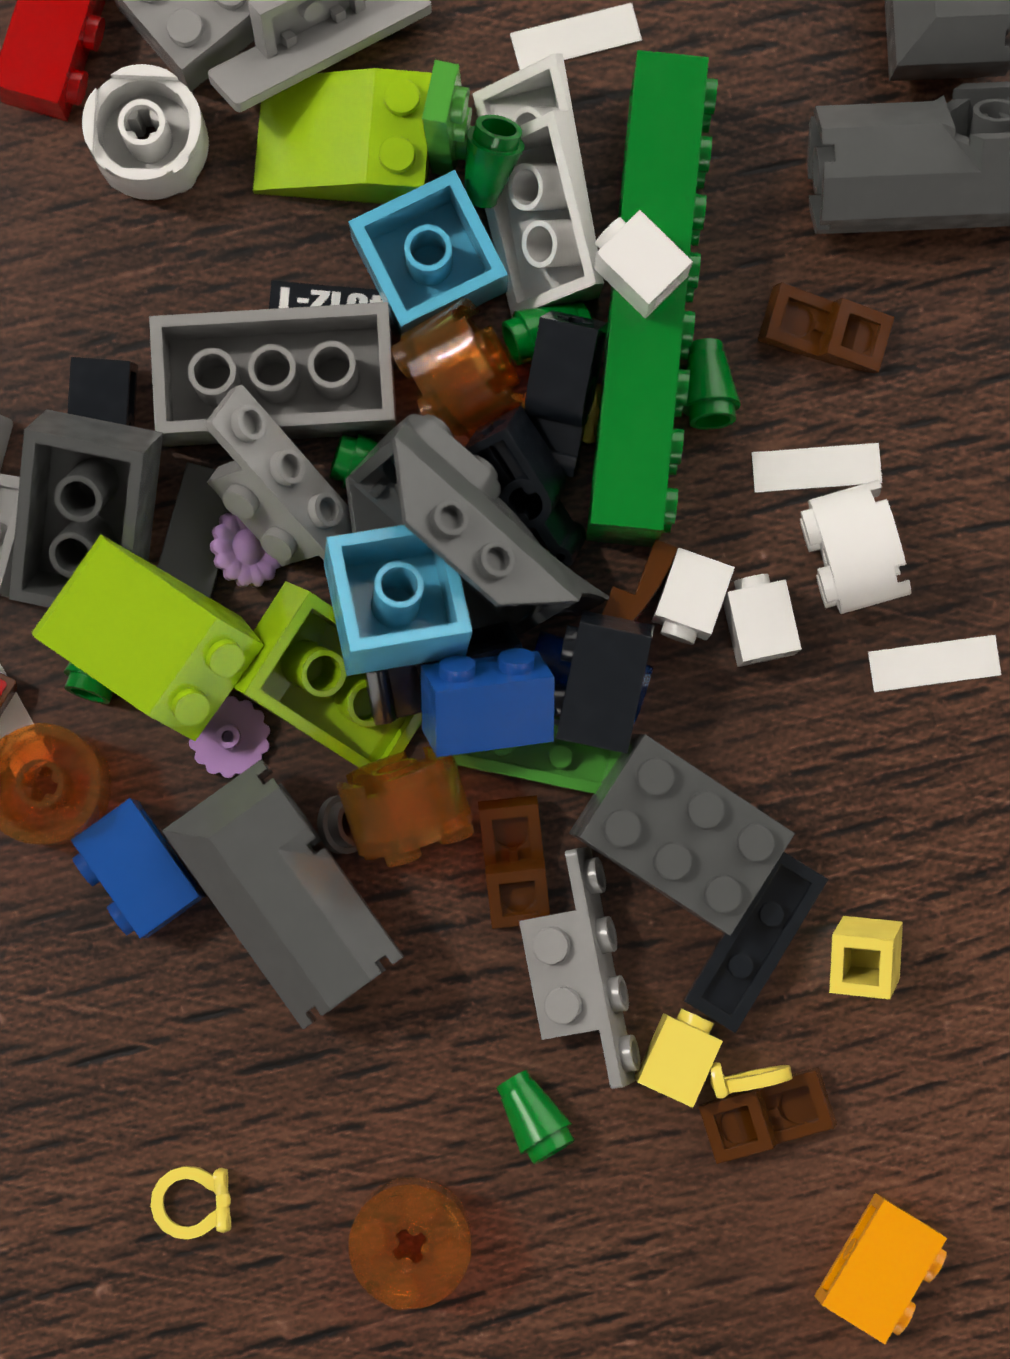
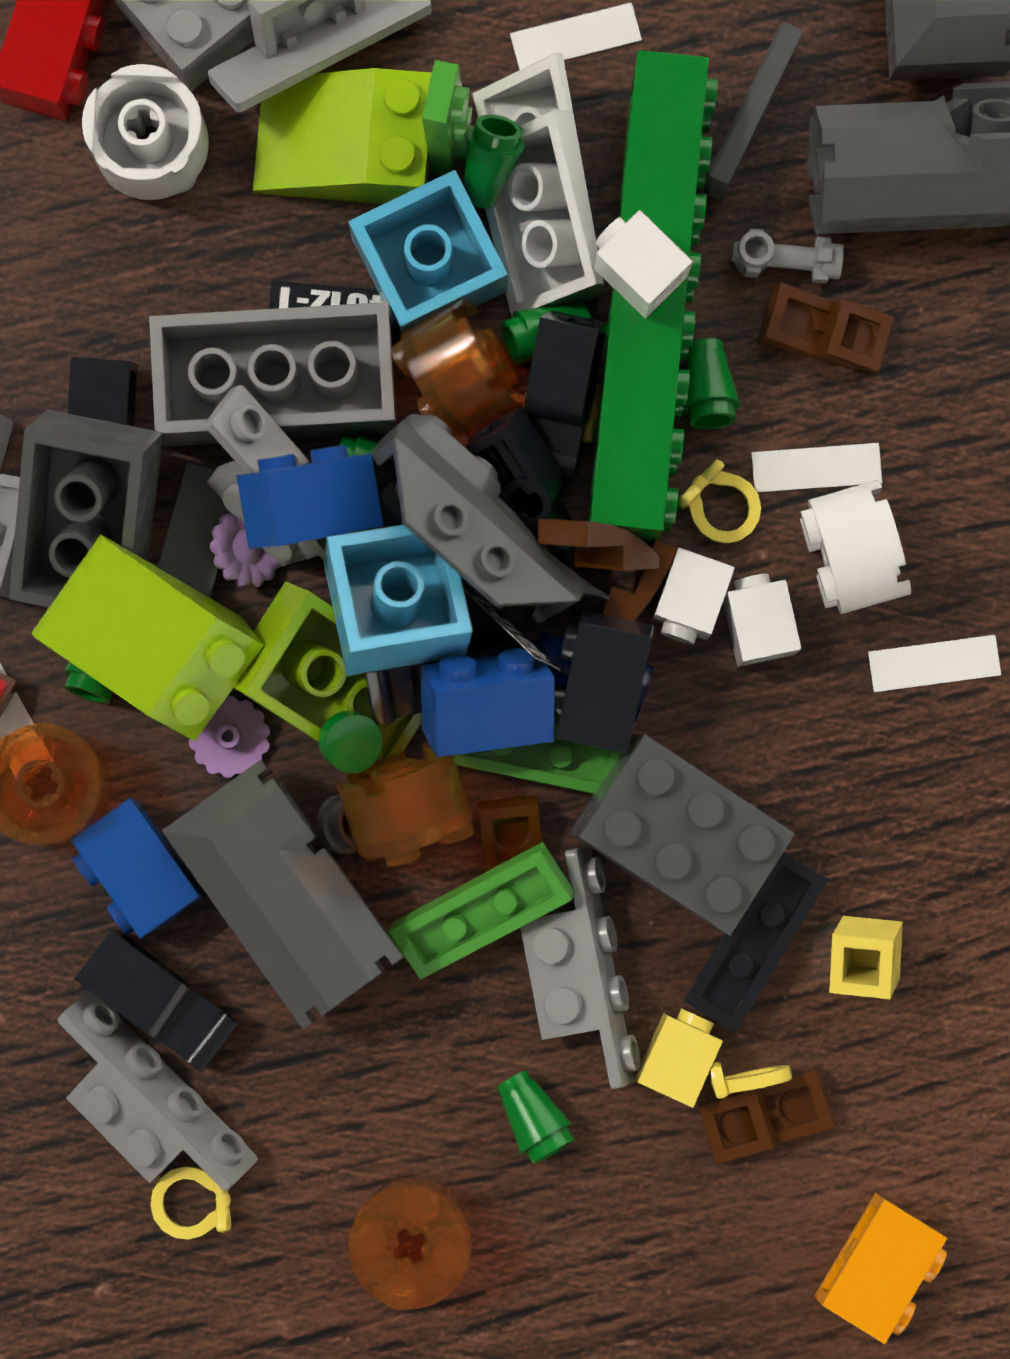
none -> light grey bracket [58,991,258,1191]
none -> black piece [74,930,239,1072]
none -> blue brick [236,445,383,548]
none -> green tile [319,711,382,773]
none -> bright green plate [388,842,574,980]
none -> sticker [463,588,560,670]
none -> reddish brown slope [538,519,659,570]
none -> light yellow piece [677,459,761,544]
none -> dark grey tile [704,22,804,201]
none -> light grey bar [730,228,844,284]

